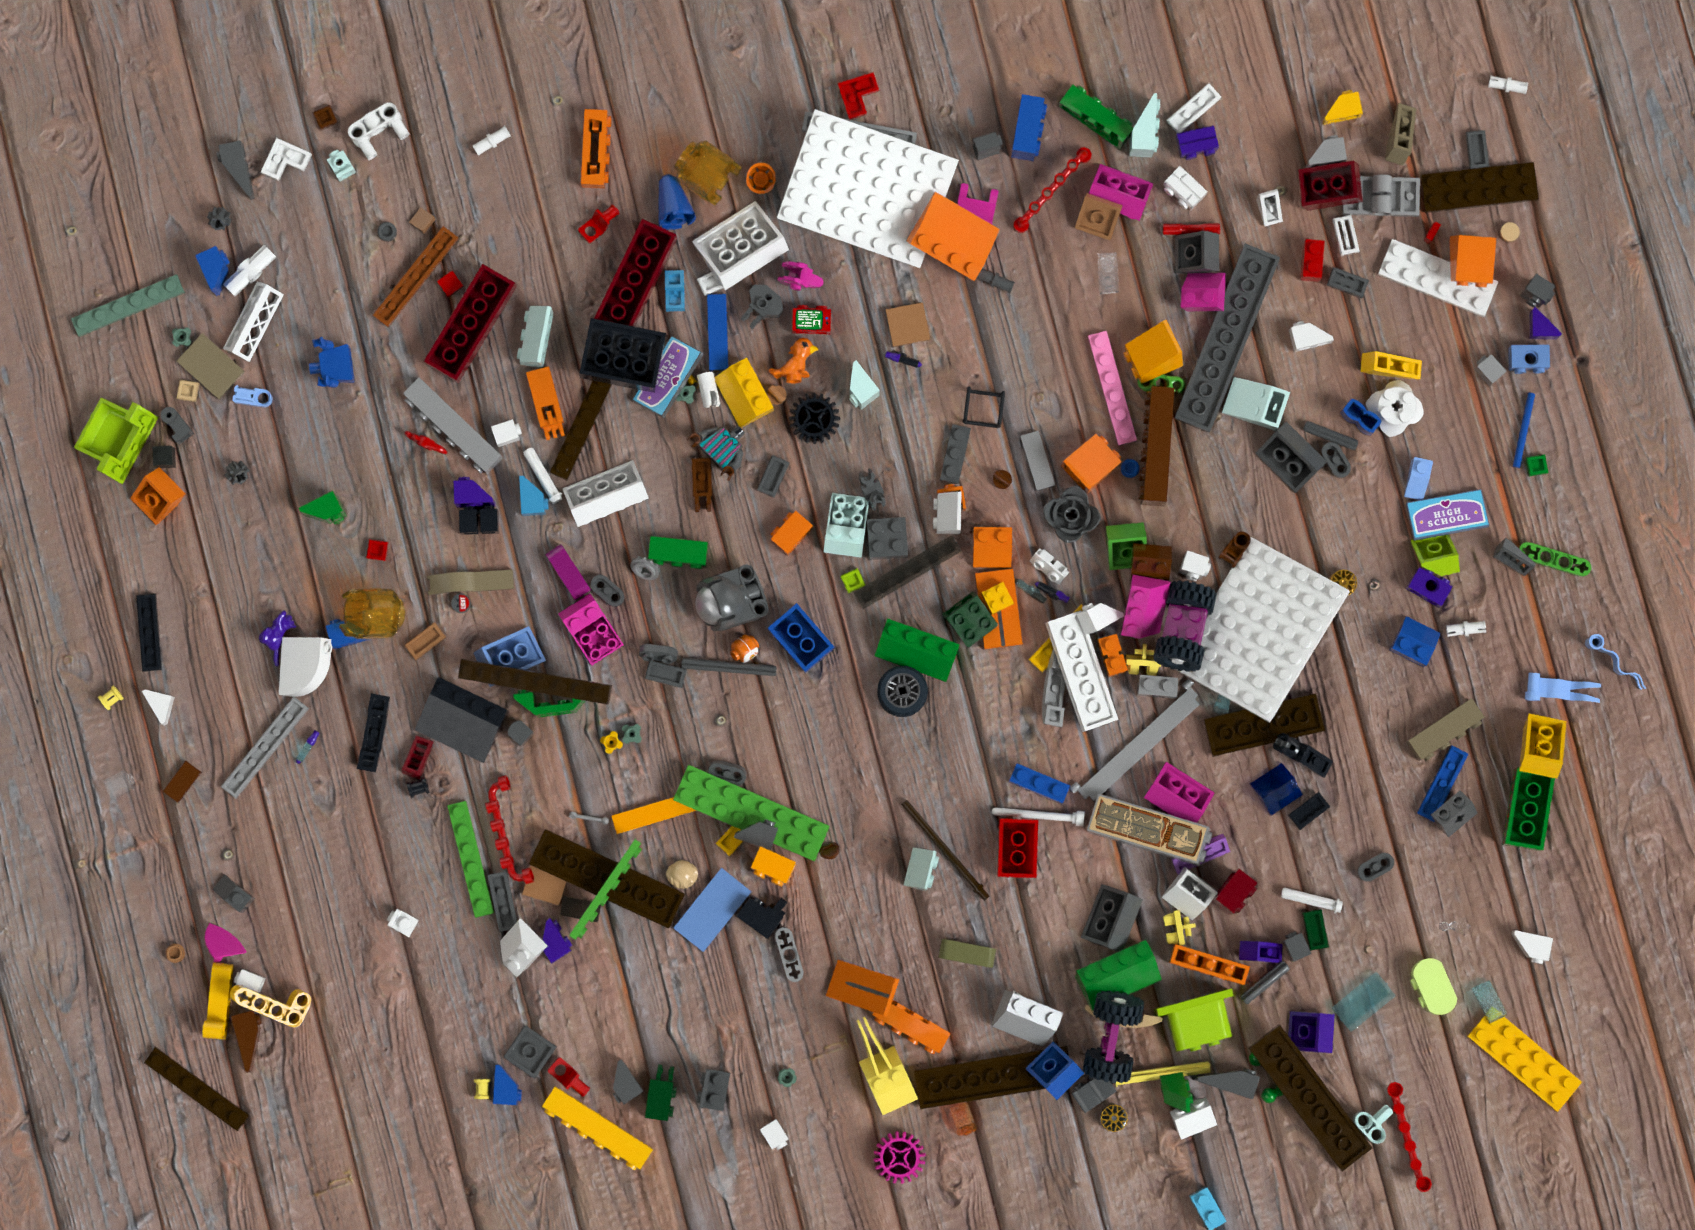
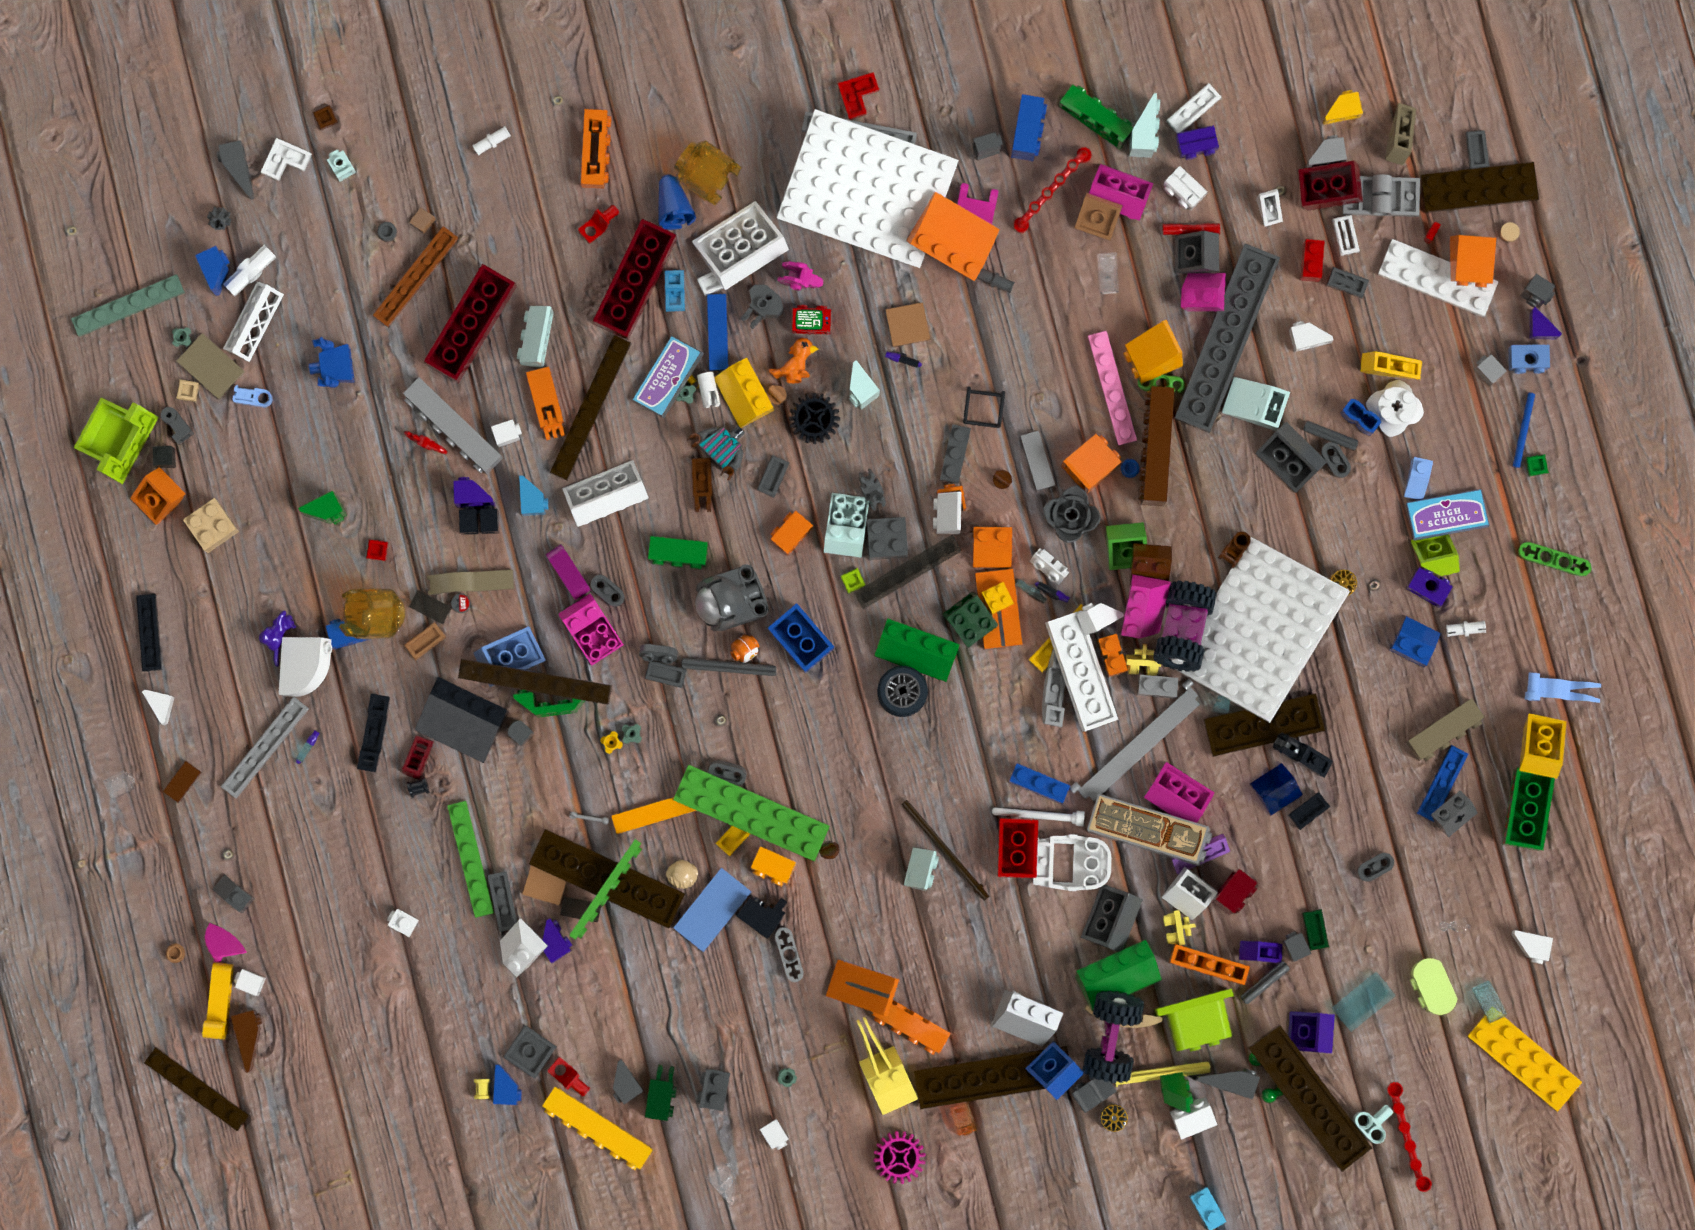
light yellow bush [98,685,124,711] -> none
dark grey gear [224,460,250,485] -> none
yellow beam [230,985,311,1027] -> none
white piece [348,103,410,160] -> none
red tile [437,271,464,298] -> none
red bar [485,775,534,884] -> none
white axle [524,447,562,504] -> none
black slope [579,318,666,393] -> none
light grey gear [630,556,660,580] -> none
dark grey slope [734,819,778,850] -> none
orange helmet [746,163,776,194] -> none
olive beam [938,939,997,968] -> none
white brick [1179,551,1211,582] -> none
white axle [1281,888,1343,914] -> none
white pin [1488,75,1528,95] -> none
dark grey slope [1493,538,1536,576] -> none
light blue flag [1585,634,1646,690] -> none
none -> tan brick [183,498,239,553]
none -> clear smoke tile [409,590,452,625]
none -> white slope [1033,834,1111,891]

